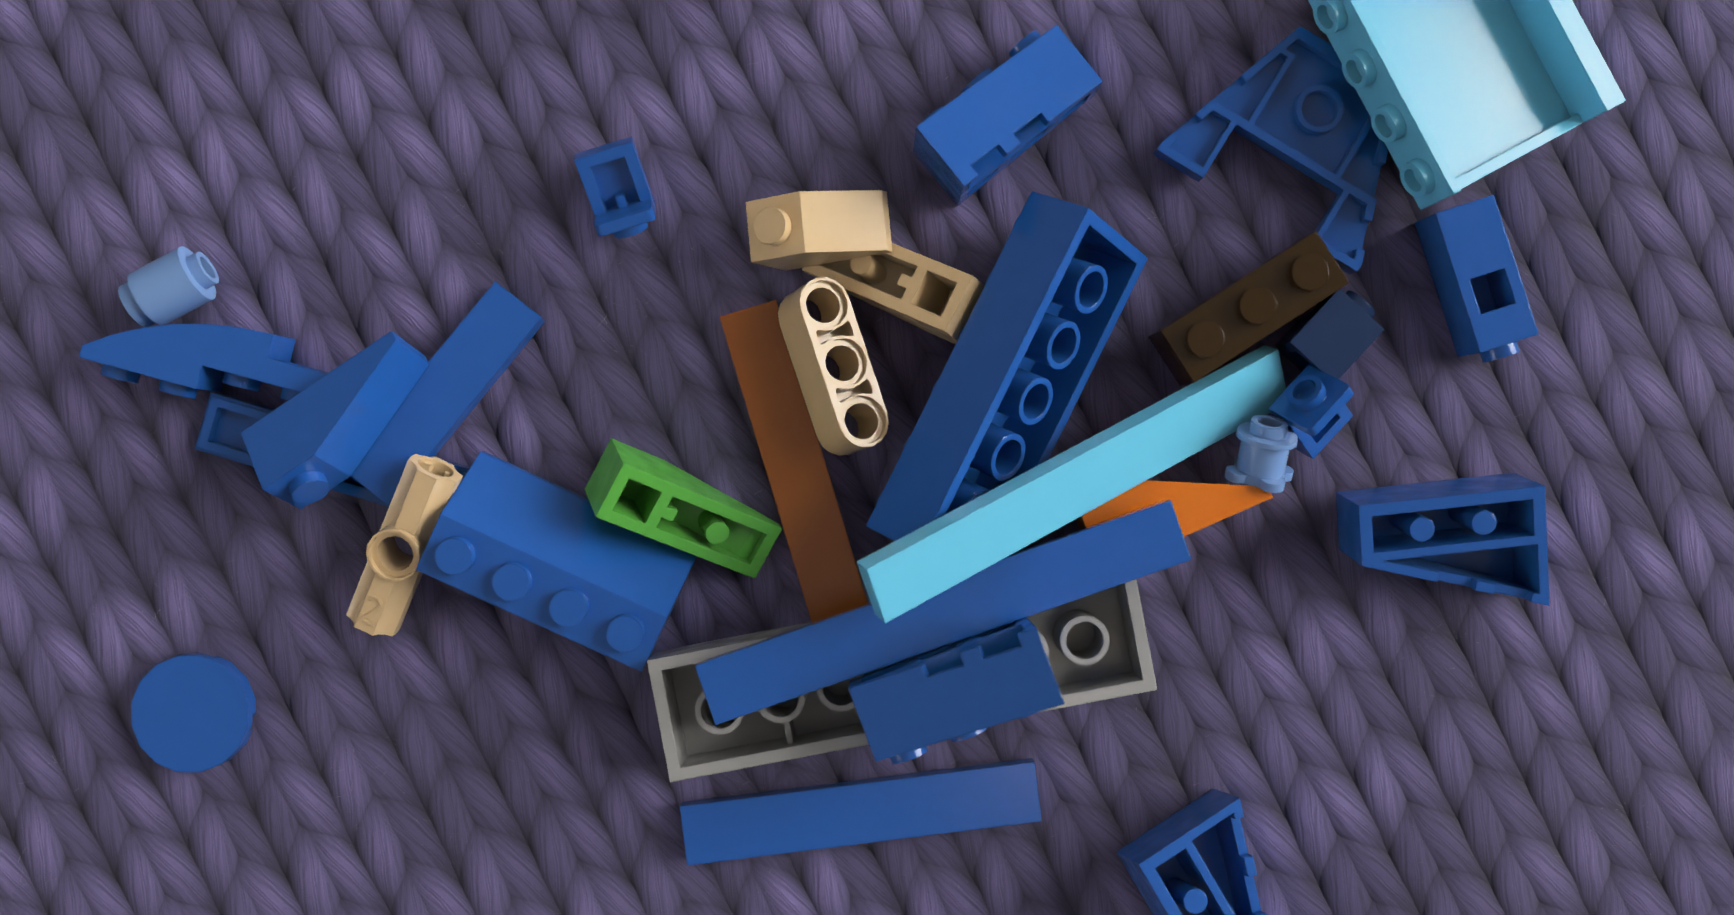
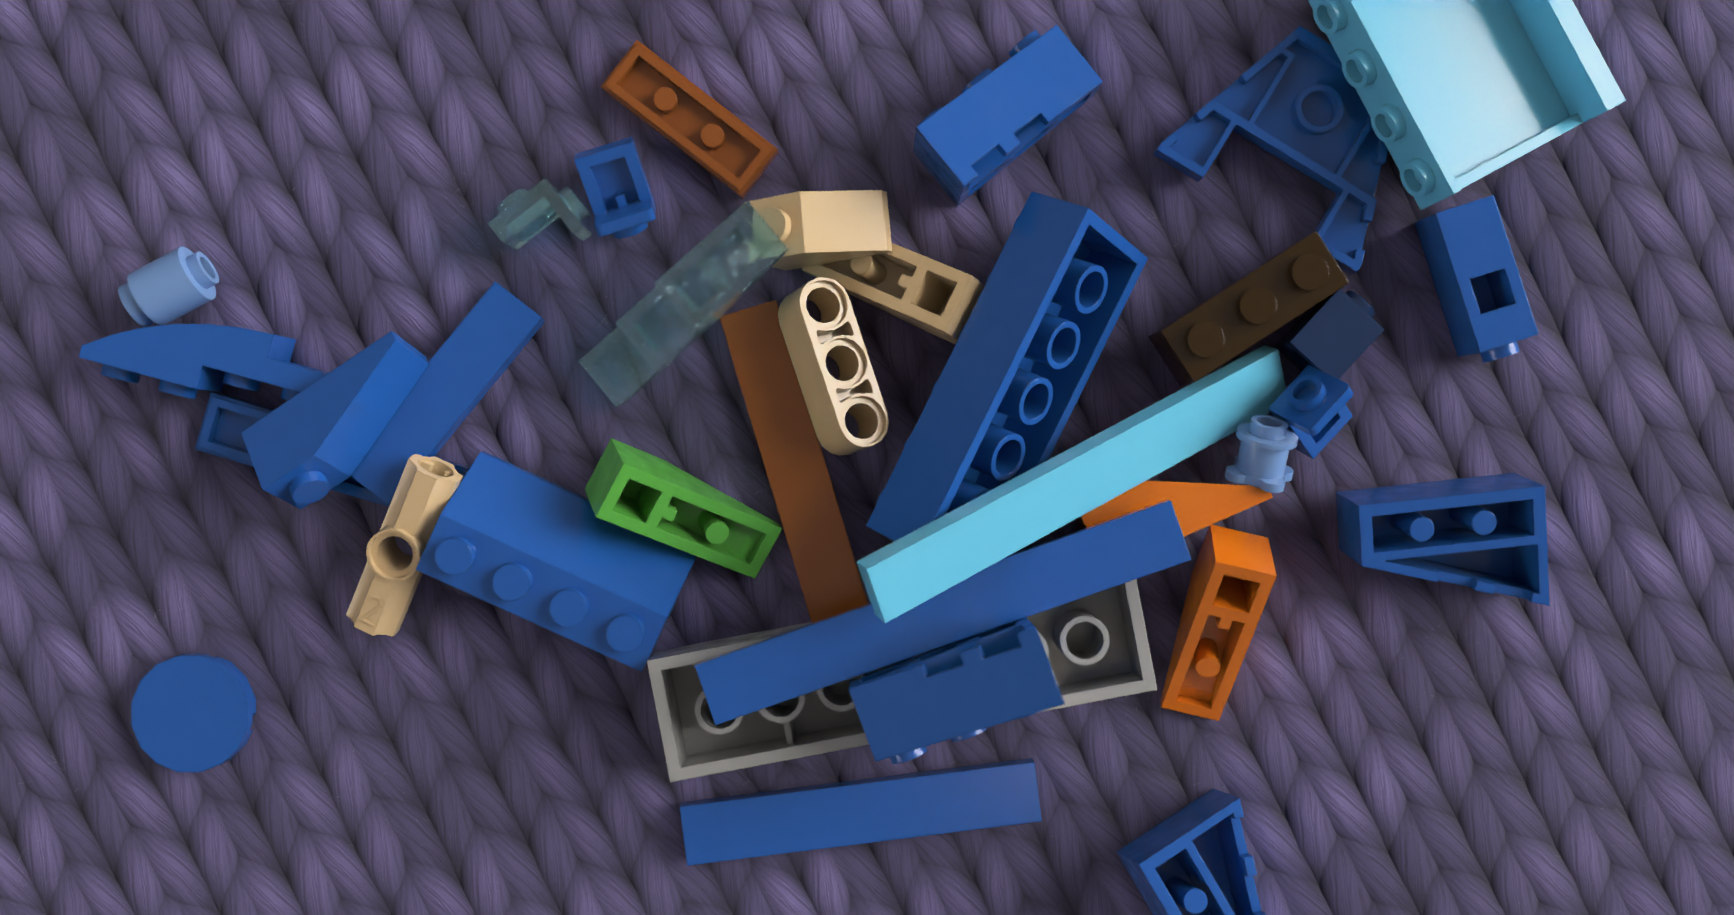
none -> clear light blue bracket [488,178,592,251]
none -> clear light blue slope [578,201,789,407]
none -> dark orange tile [600,40,779,199]
none -> orange slope [1161,524,1277,721]

